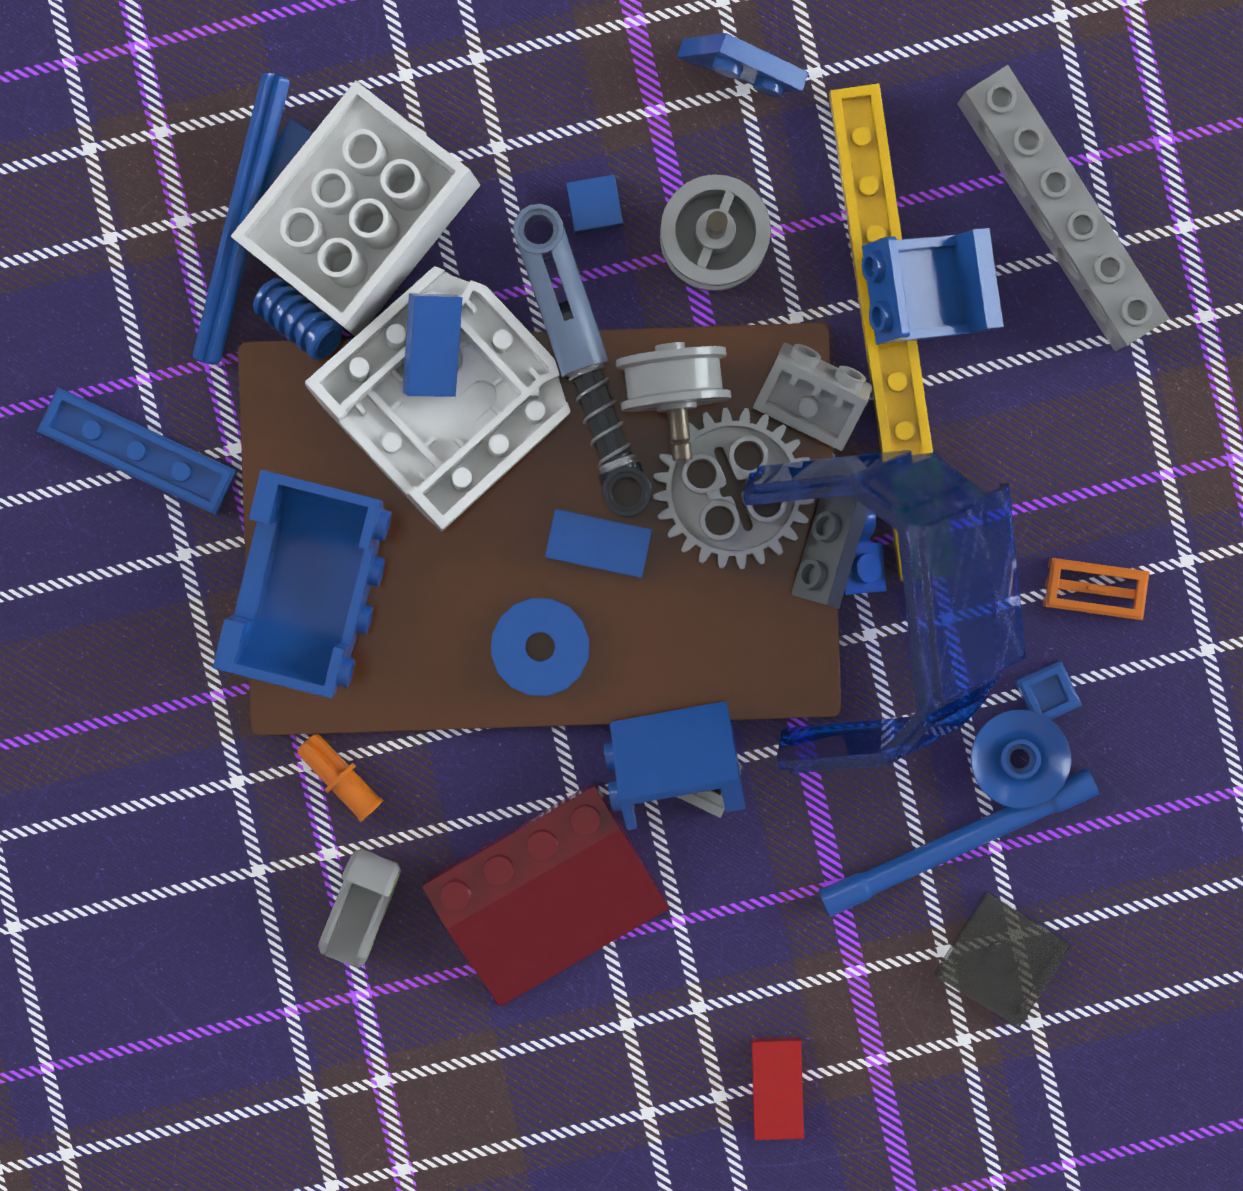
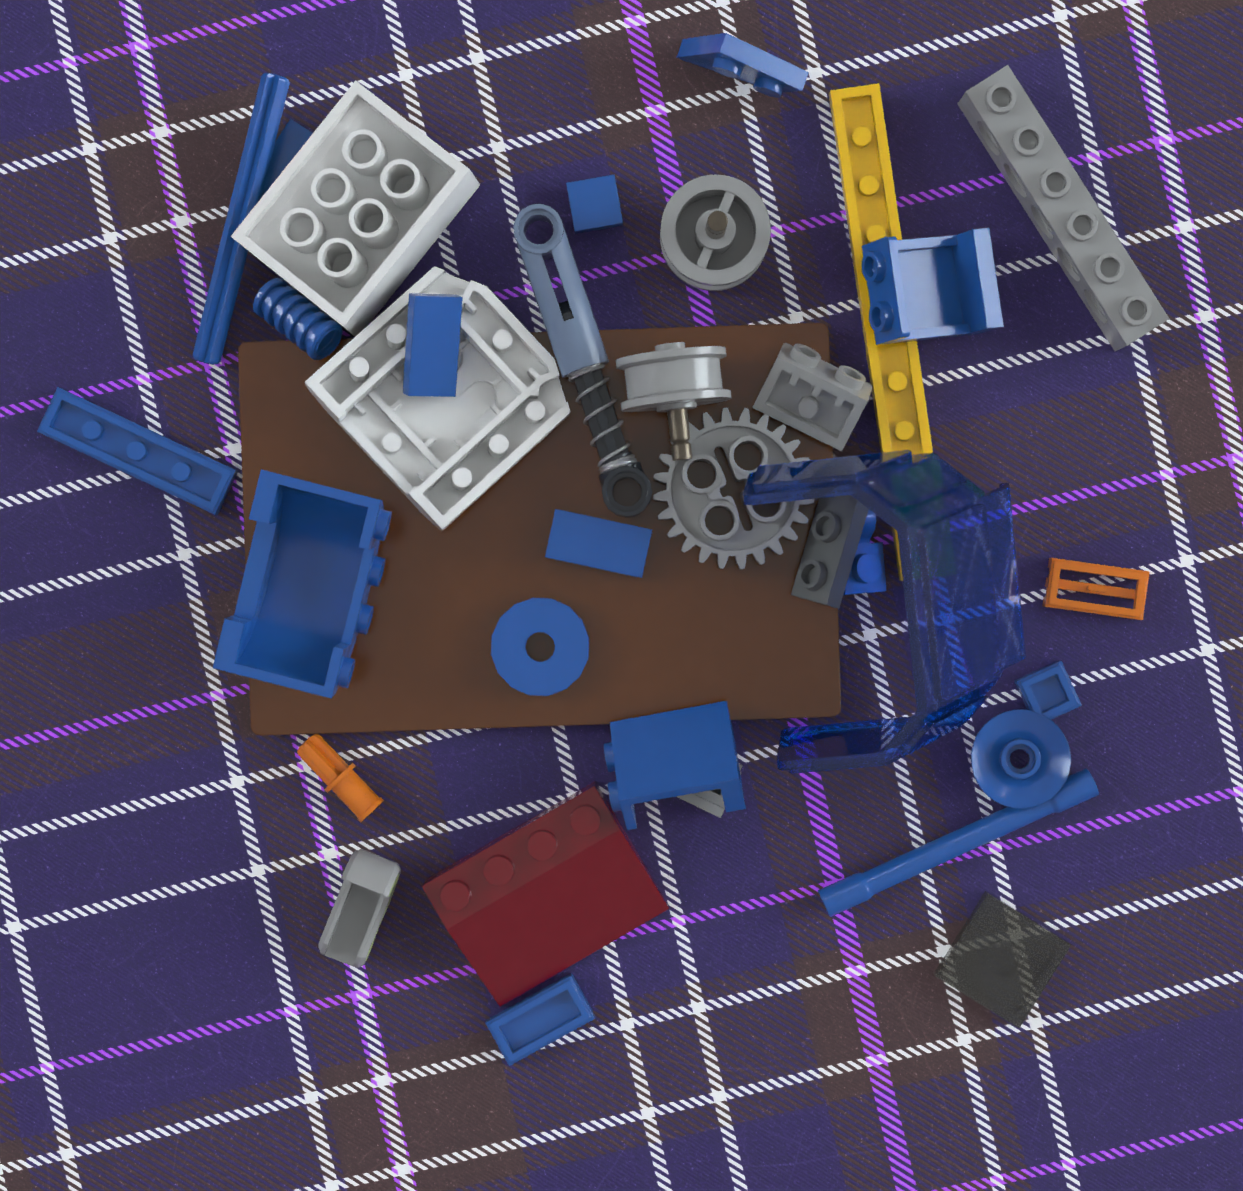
red tile [751,1037,804,1140] -> none
none -> blue tile [485,973,595,1066]

